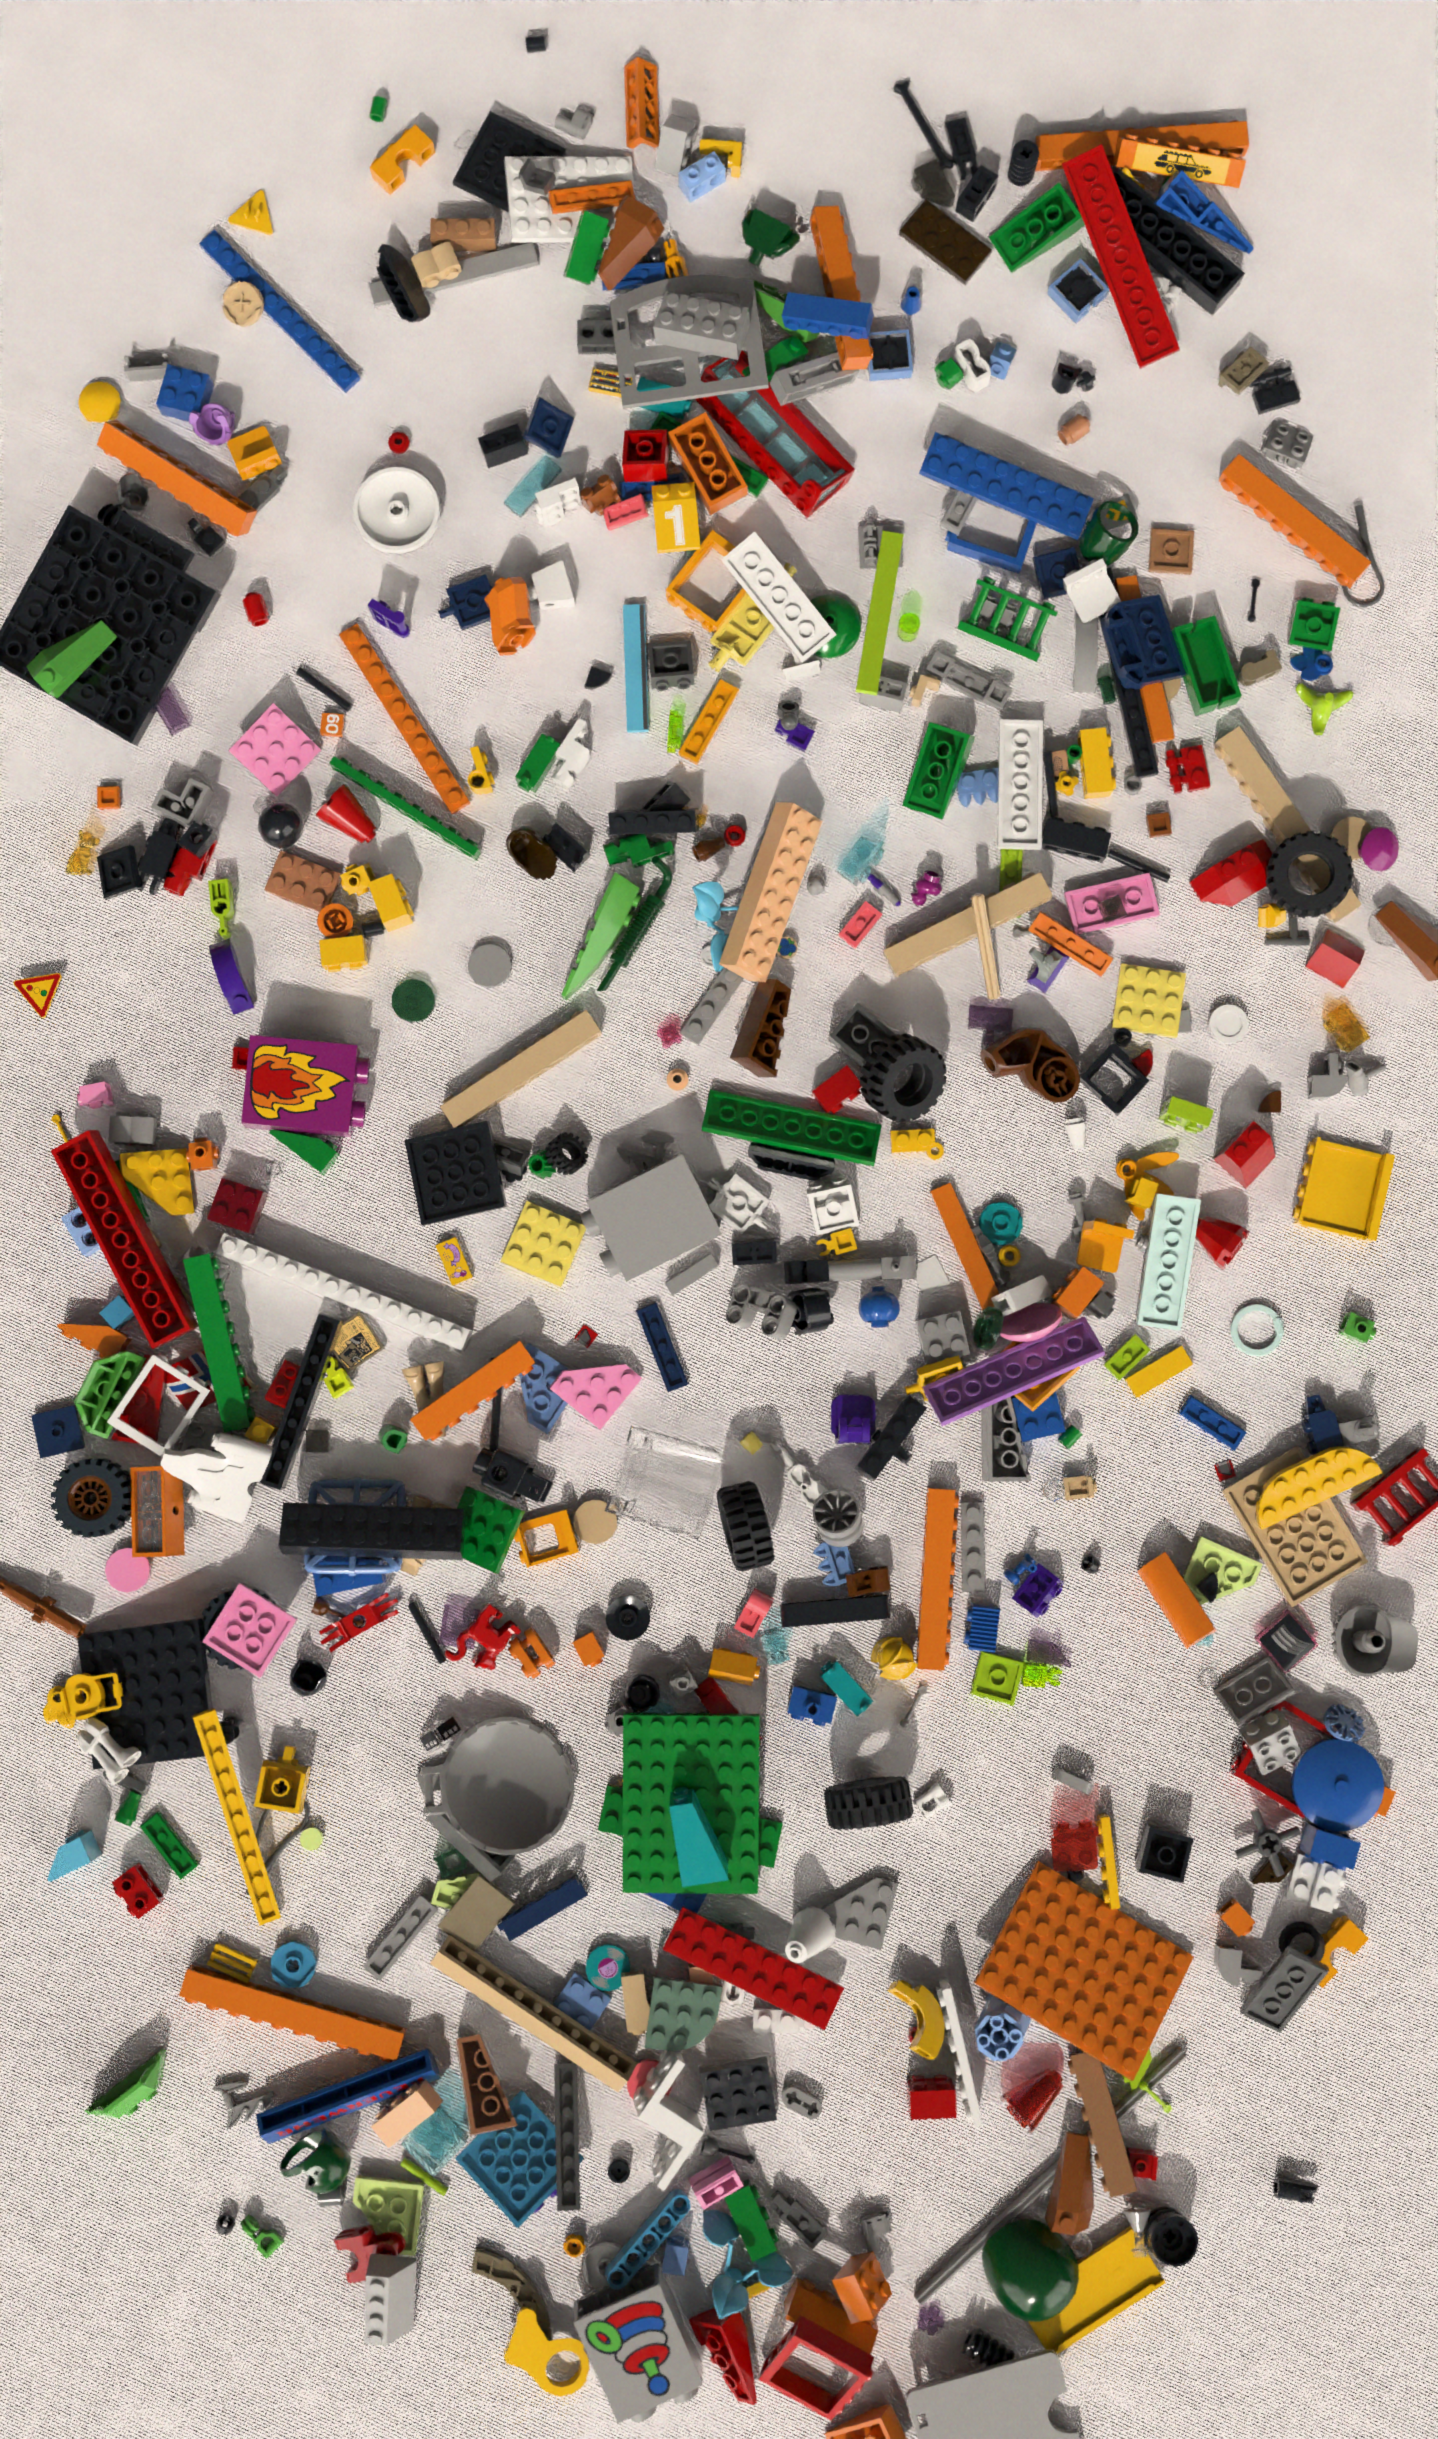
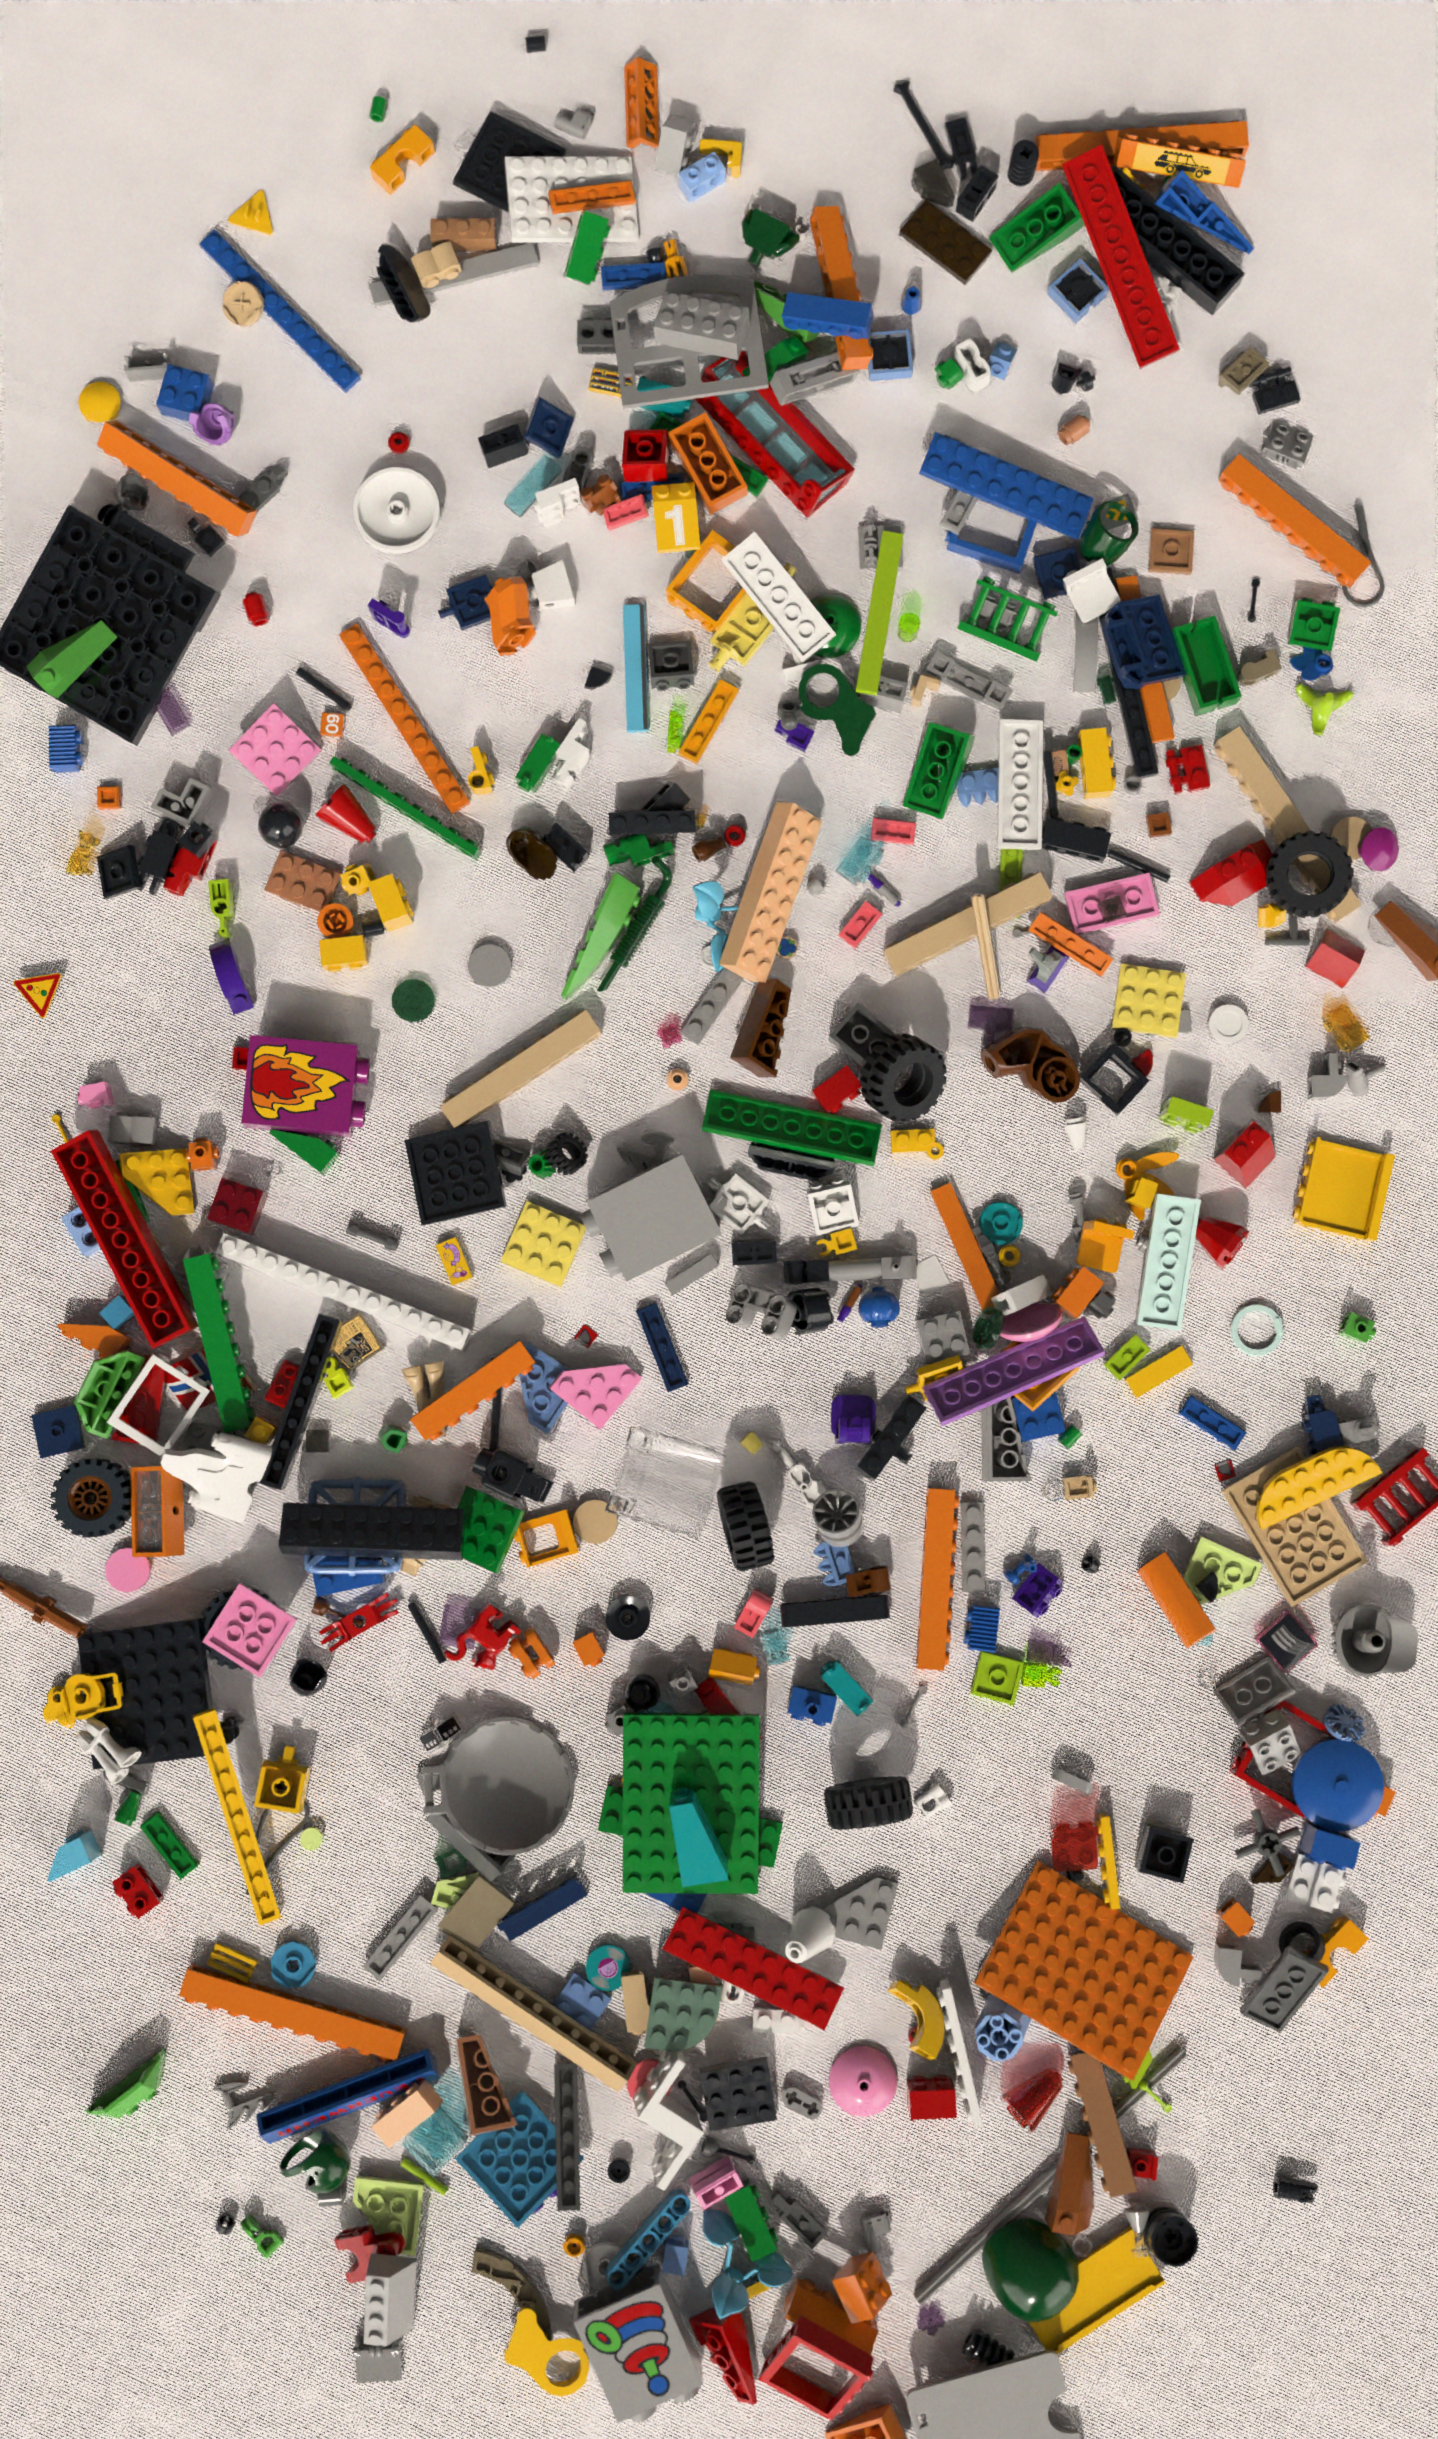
light orange bracket [227,426,282,481] -> none
flat silver bracket [519,158,556,196] -> none
dark orange wedge [598,195,665,290] -> none
yellow helmet [871,1637,918,1680] -> none
magenta animal [910,870,942,906] -> none
none -> blue brick [48,725,84,773]
none -> dark grey bar [346,1221,400,1252]
none -> light grey hinge [353,2334,402,2383]
none -> light grey hinge [518,560,536,579]
none -> dark grey piece [562,446,593,492]
none -> black hinge [677,2080,708,2122]
none -> dark green animal [799,664,877,756]
none -> bright pink dish [829,2046,897,2117]
none -> piece [836,1284,862,1323]
none -> coral plate [870,818,916,845]

